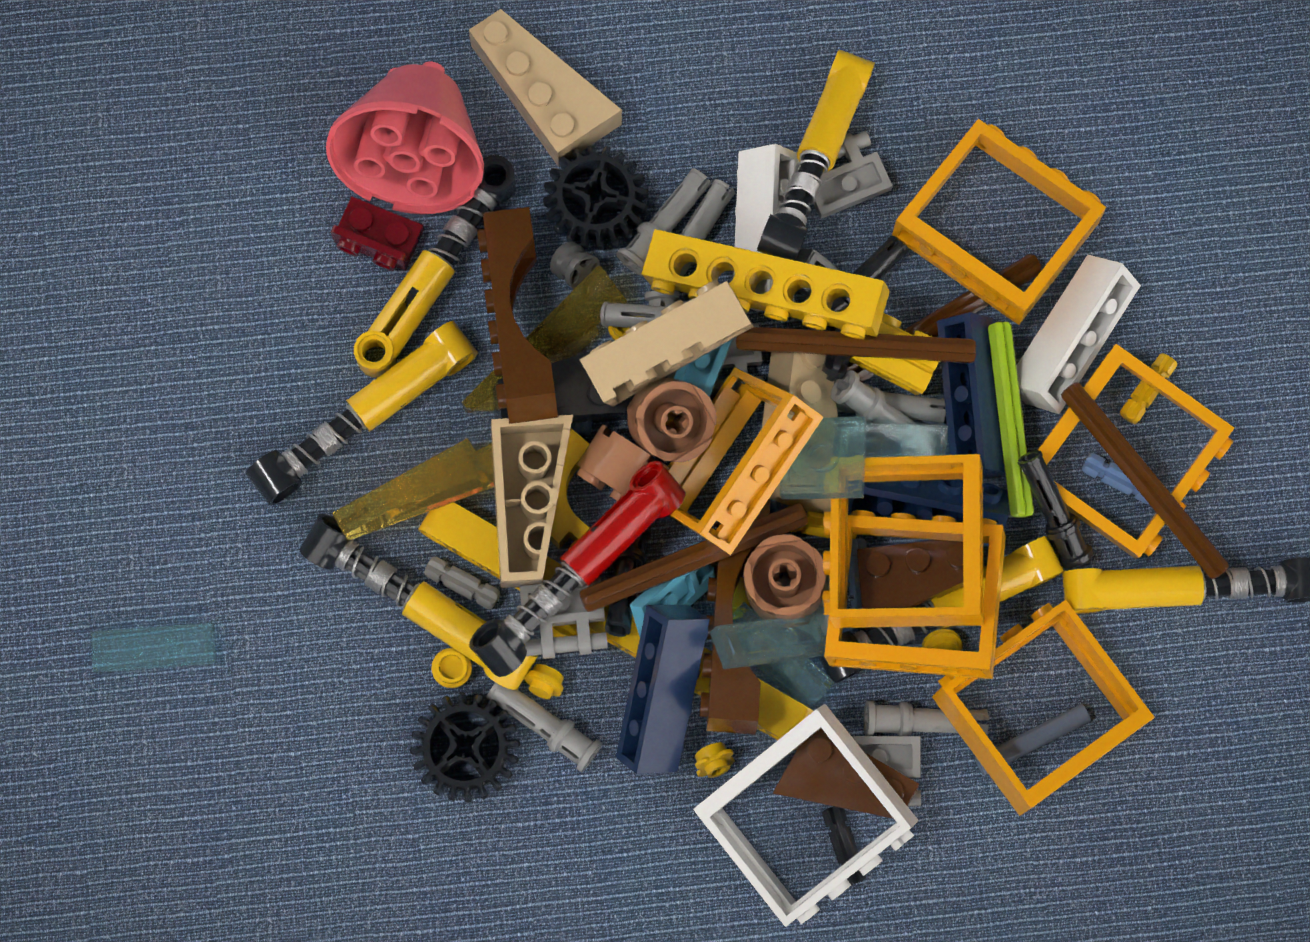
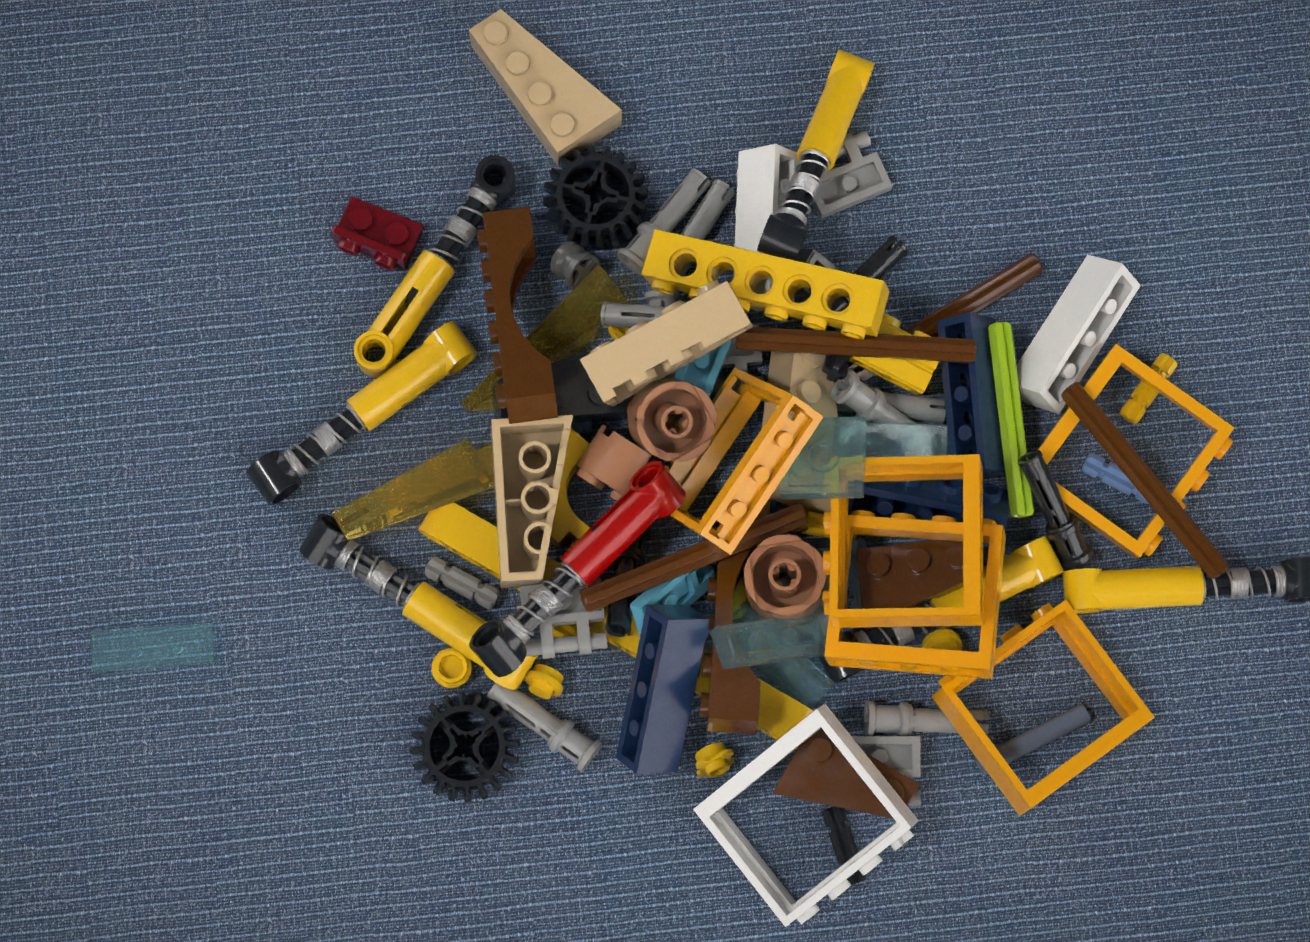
coral cone [326,61,484,214] -> none
light orange window [892,119,1106,325] -> none

